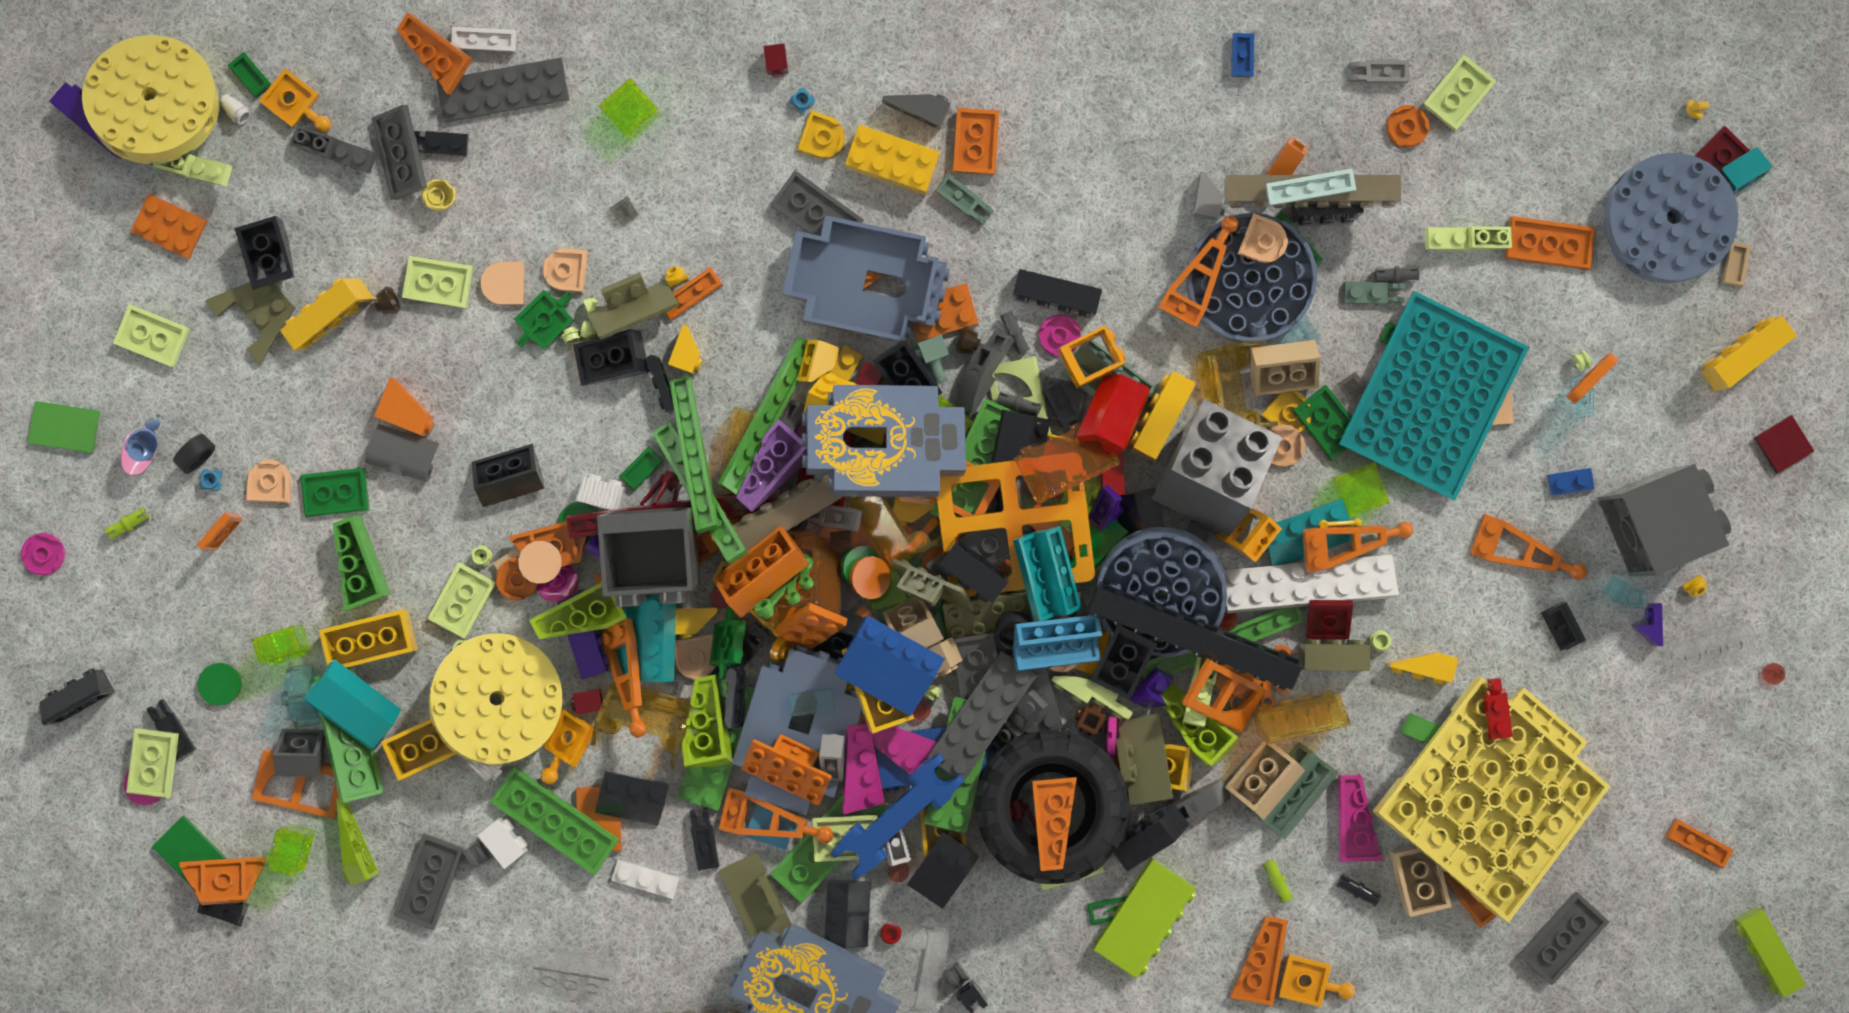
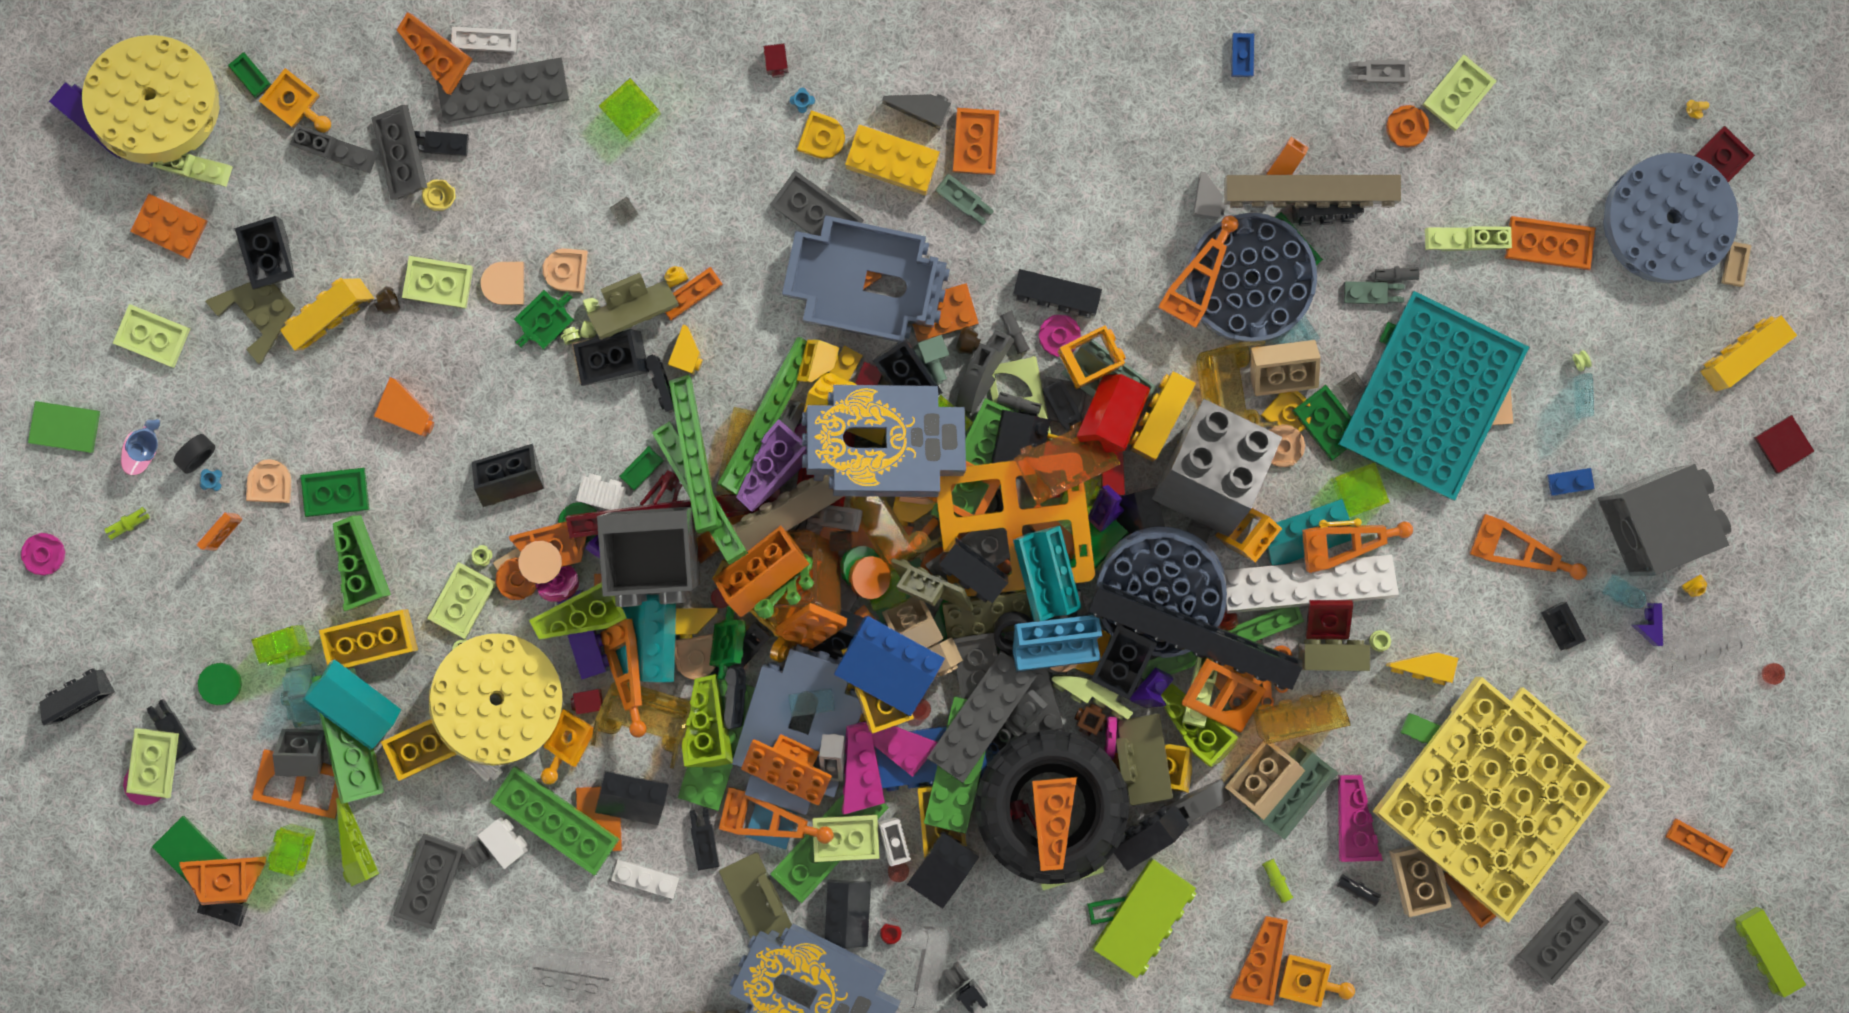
white cone [219,95,251,125] -> none
dark grey panel [365,424,439,482] -> none
blue piece [830,752,964,879] -> none
yellowish green plate [924,684,942,701] -> none
light nougat tile [1238,213,1288,263] -> none
light aqua plate [1265,168,1356,206] -> none
red hinge [1483,678,1513,740] -> none
orange beam [1566,352,1618,404] -> none
teal panel [1721,147,1773,195] -> none

